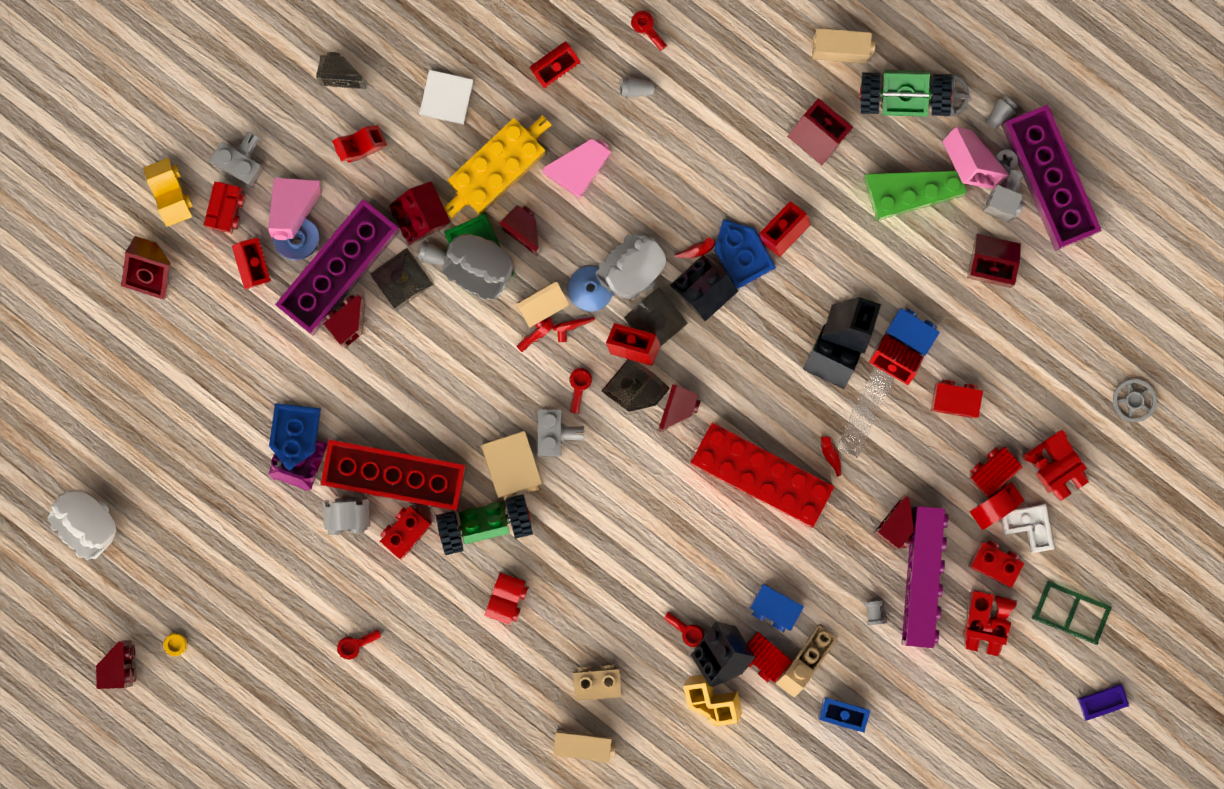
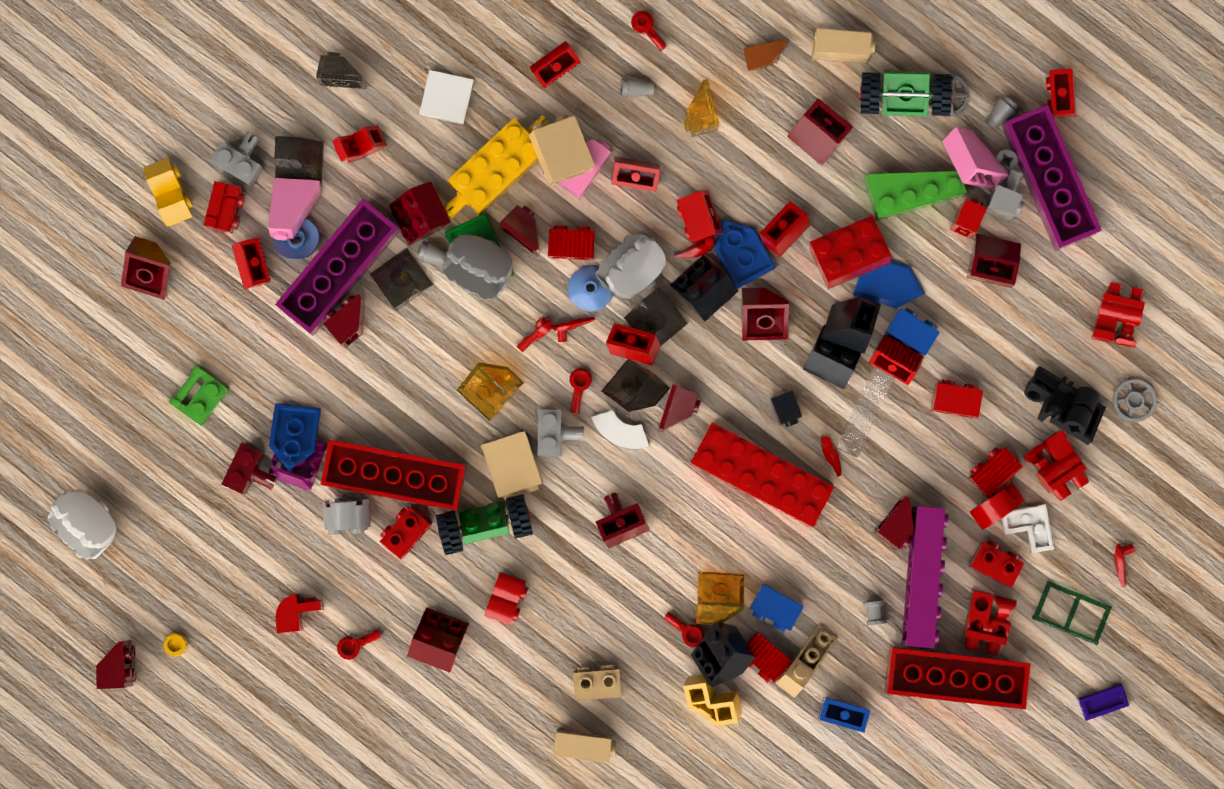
tan slope [515,281,569,328] -> none
none -> bright green plate [168,365,229,426]
none -> dark red brick [221,443,277,495]
none -> clear smoke slope [274,136,324,187]
none -> red brick [275,594,324,633]
none -> dark red slope [407,607,469,673]
none -> clear yellow slope [457,362,524,421]
none -> tan brick [529,115,595,186]
none -> red brick [548,225,595,260]
none -> white tile [591,410,649,449]
none -> dark red brick [595,493,650,549]
none -> red brick [611,157,660,192]
none -> red brick [677,190,723,243]
none -> clear yellow slope [683,79,719,137]
none -> clear yellow slope [696,572,744,625]
none -> dark red slope [741,287,789,341]
none -> dark orange slope [744,39,789,71]
none -> black brick [770,391,802,428]
none -> red brick [809,215,892,289]
none -> blue tile [853,259,925,309]
none -> red brick [884,647,1031,710]
none -> red brick [950,198,987,239]
none -> black plate [1024,366,1106,445]
none -> red brick [1046,68,1077,118]
none -> red hips [1091,282,1145,348]
none -> red bar [1114,544,1135,588]

